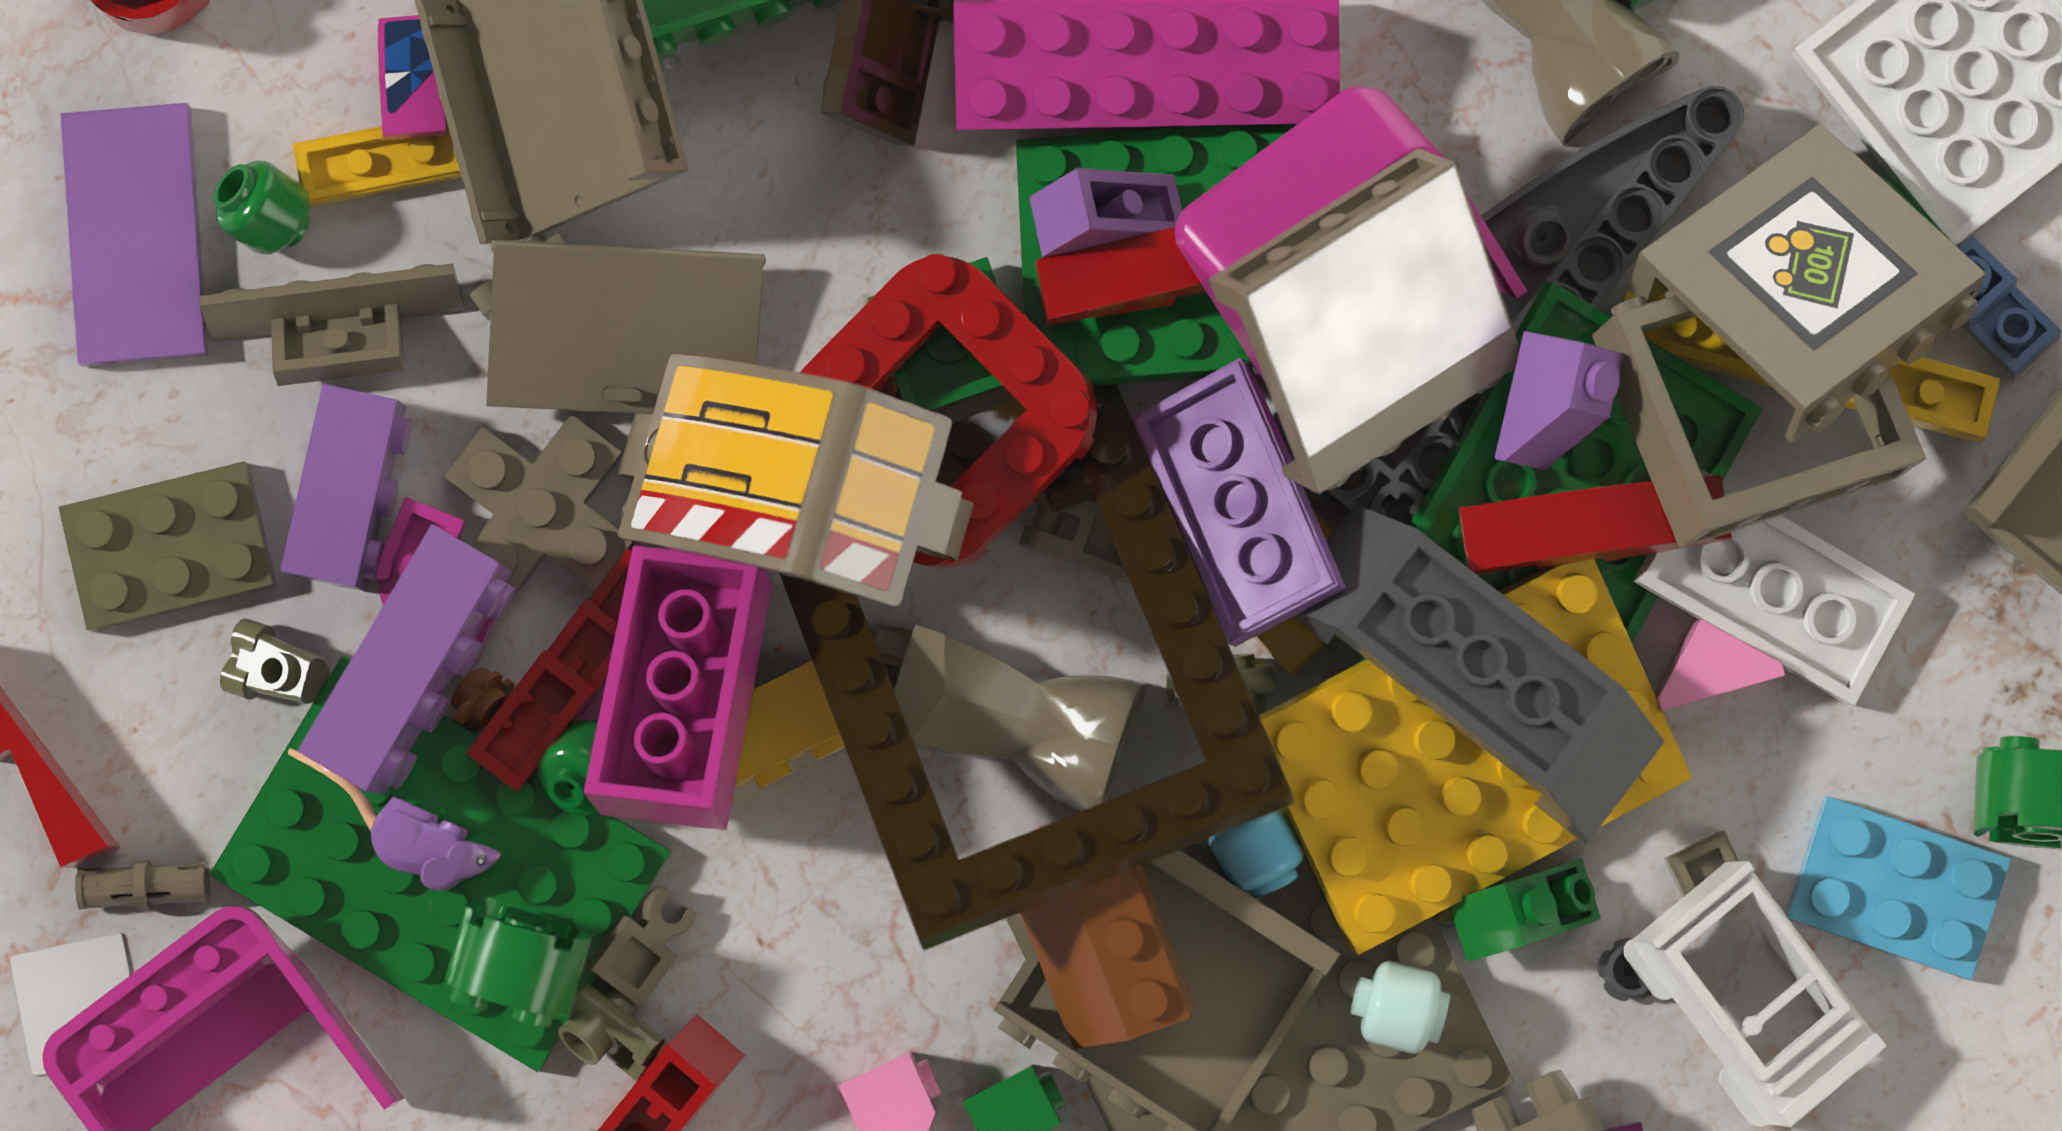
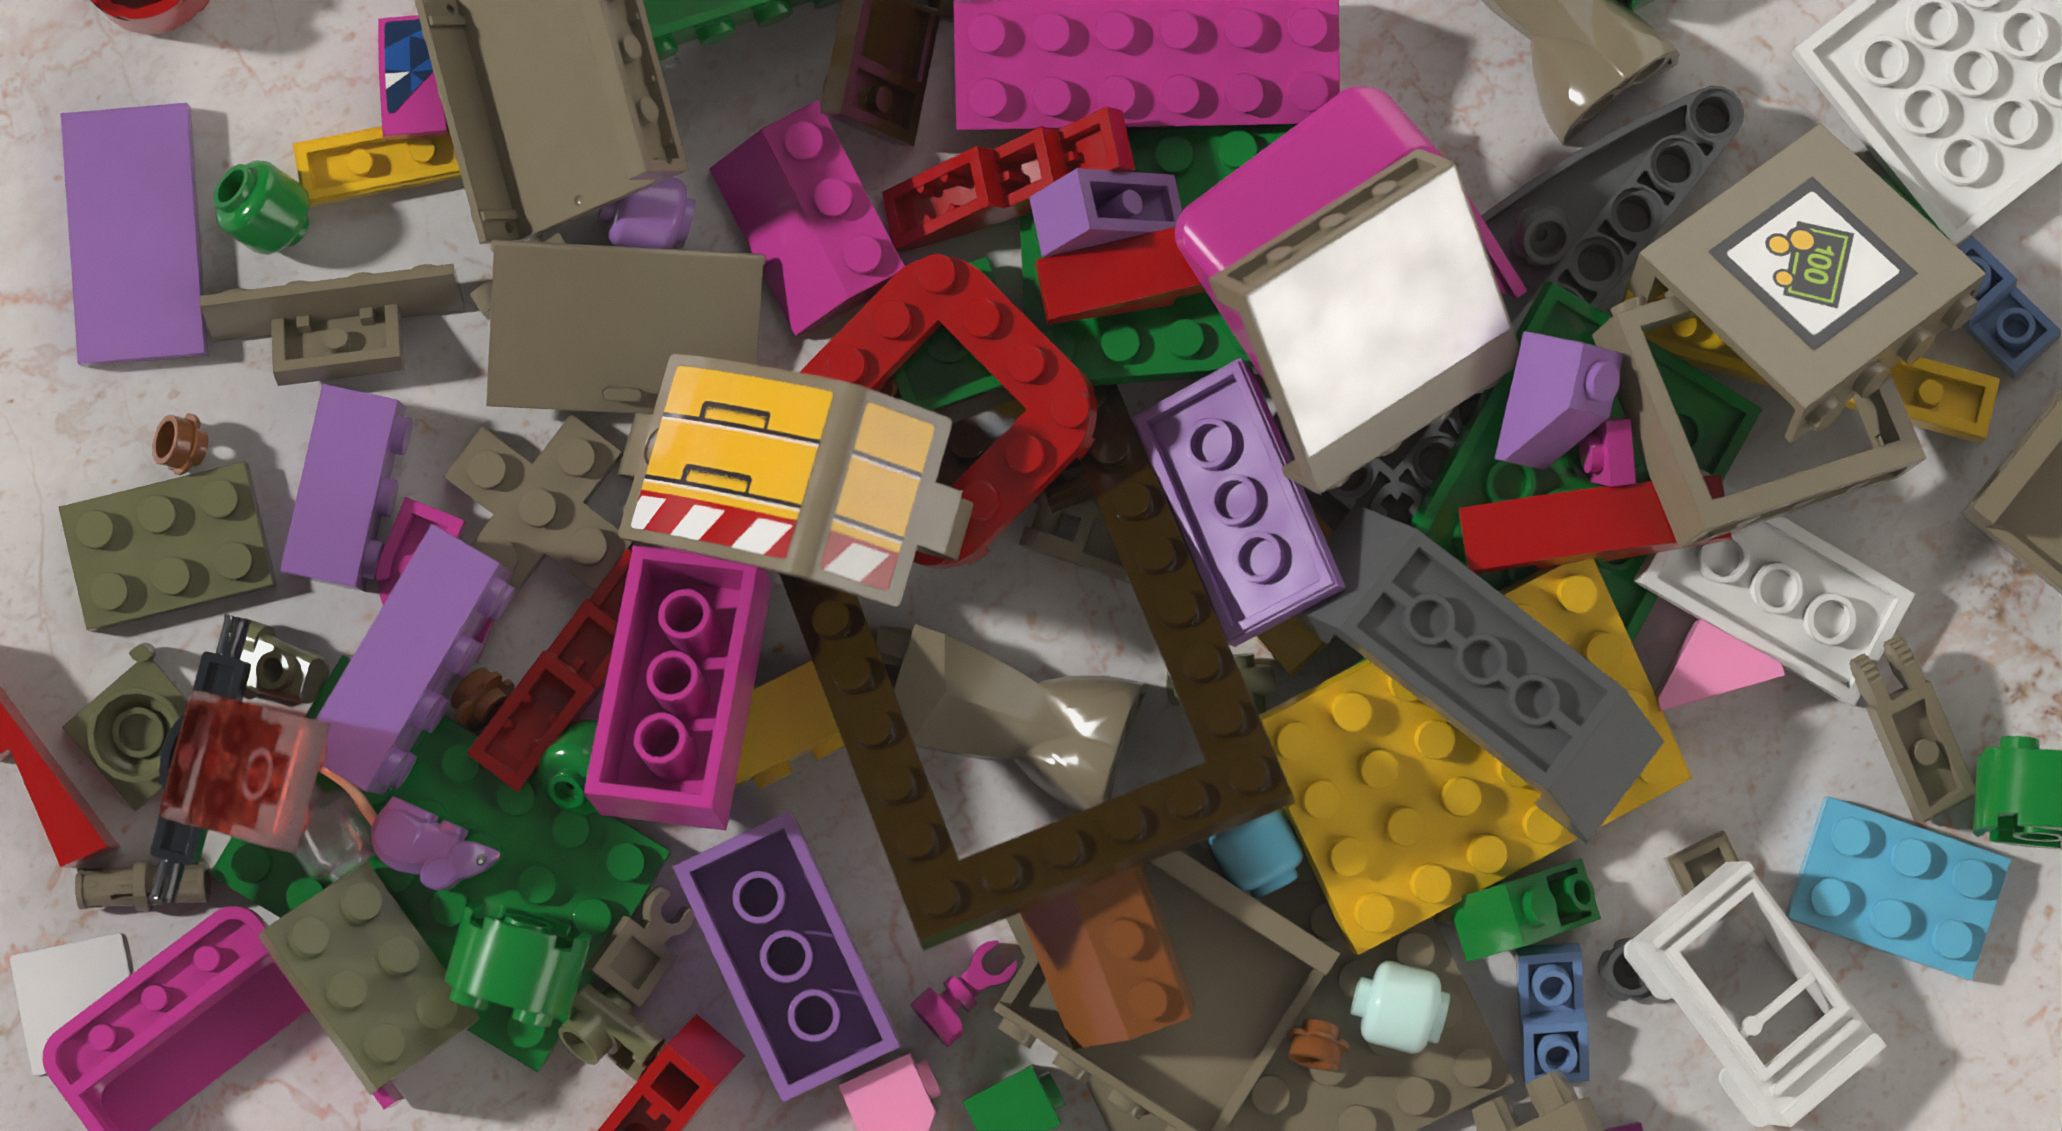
none -> olive hat [62,643,209,811]
none -> clear red piece [149,614,330,904]
none -> dark orange plate [152,413,208,475]
none -> olive plate [258,861,480,1095]
none -> clear head [281,784,376,883]
none -> medium lavender head [598,177,696,249]
none -> medium lavender brick [672,811,903,1103]
none -> dark pink slope [709,100,905,337]
none -> red slope [882,106,1135,252]
none -> dark pink piece [910,940,1017,1048]
none -> dark orange plate [1287,1019,1350,1071]
none -> medium blue slope [1515,943,1590,1084]
none -> dark pink plate [1579,415,1636,487]
none -> dark tan hinge [1849,635,1975,823]

